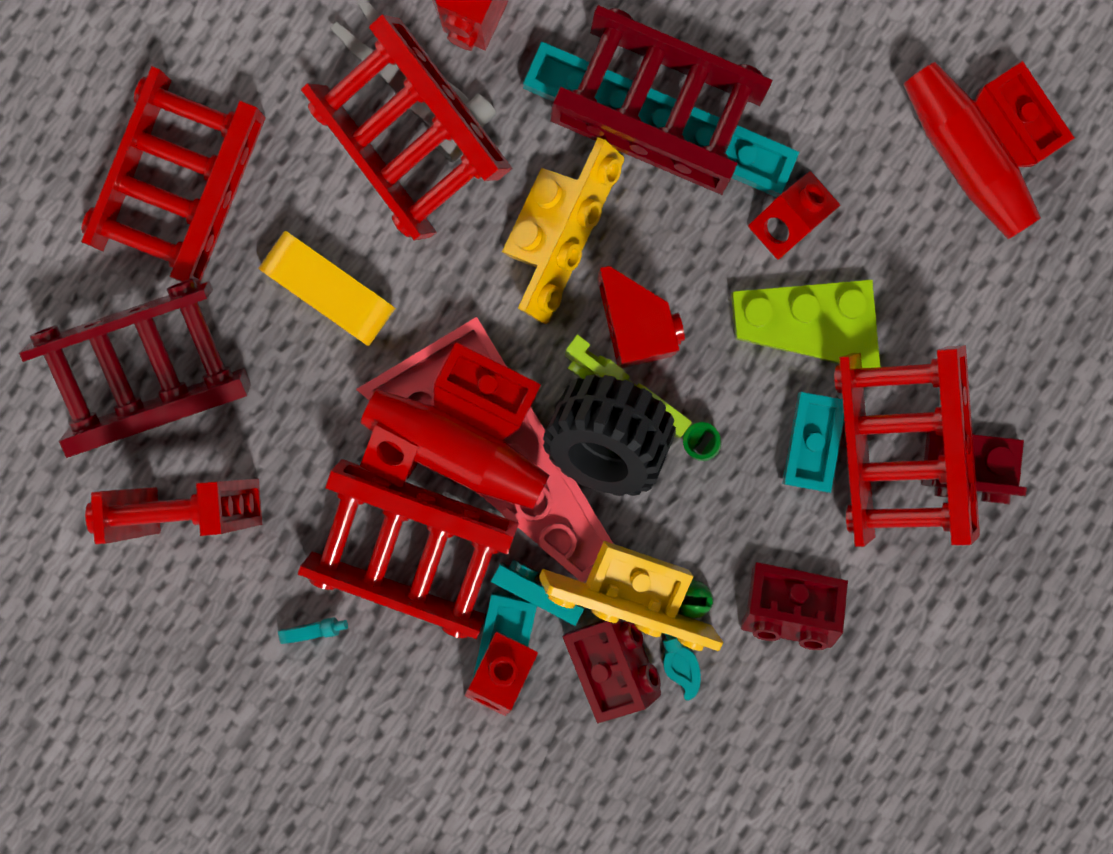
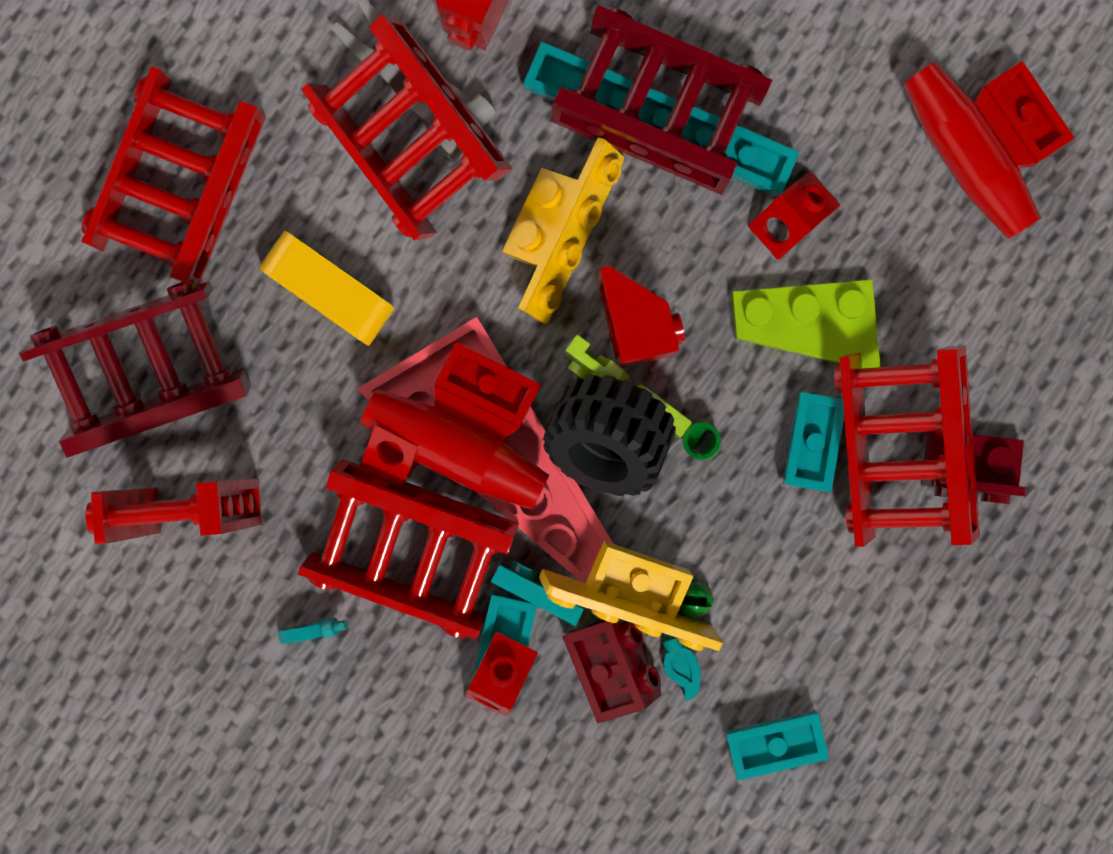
dark red bracket [741,562,848,650] -> none
none -> teal plate [724,710,829,781]

